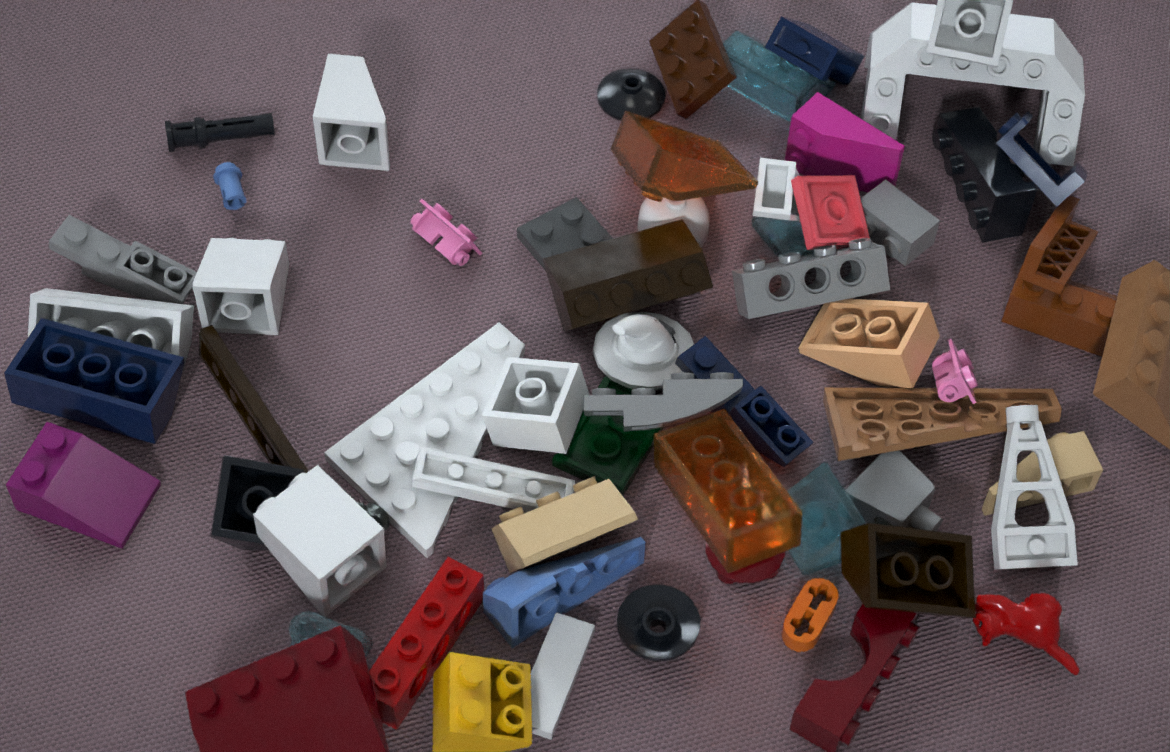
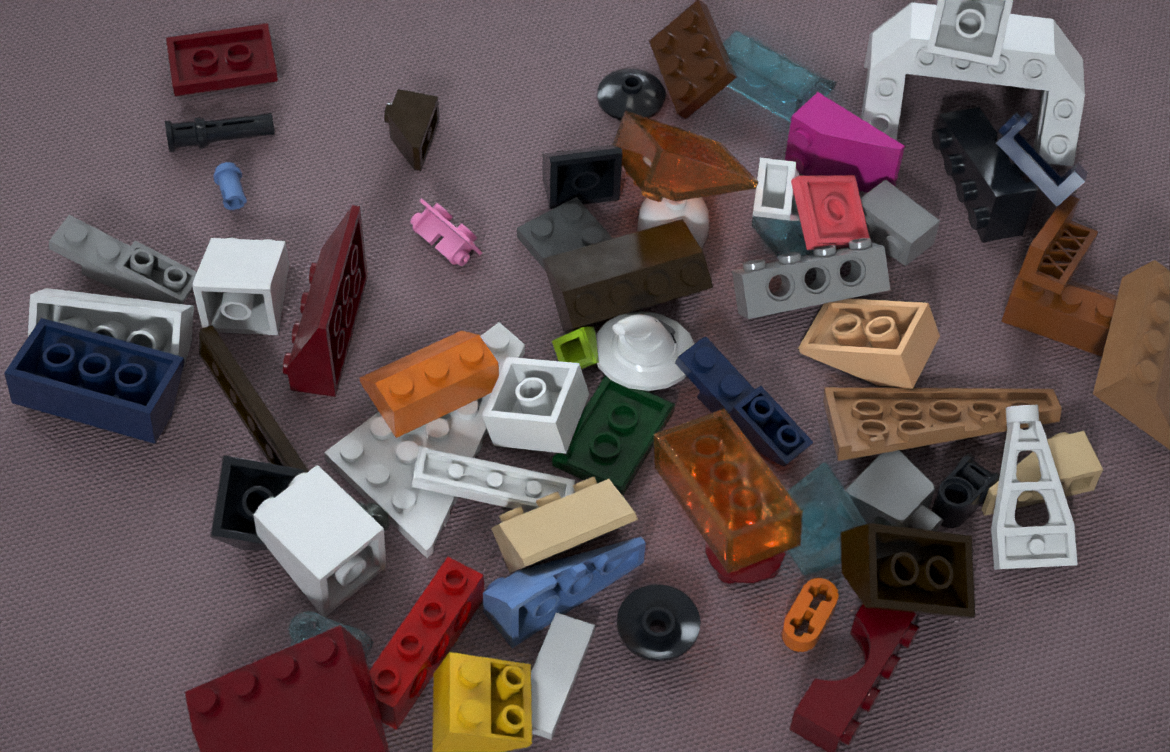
magenta slope [6,422,161,549] -> none
white slope [313,54,390,171] -> none
light grey slope [584,372,743,431] -> none
dark blue panel [765,16,865,85] -> none
bright pink hinge [932,339,978,404] -> none
red animal [972,593,1080,675] -> none
none -> dark red plate [166,23,278,96]
none -> dark red slope [283,205,368,397]
none -> orange slope [359,330,499,438]
none -> dark brown slope [384,89,440,171]
none -> black slope [542,145,622,209]
none -> lime slope [551,327,599,370]
none -> black piece [932,453,1000,528]

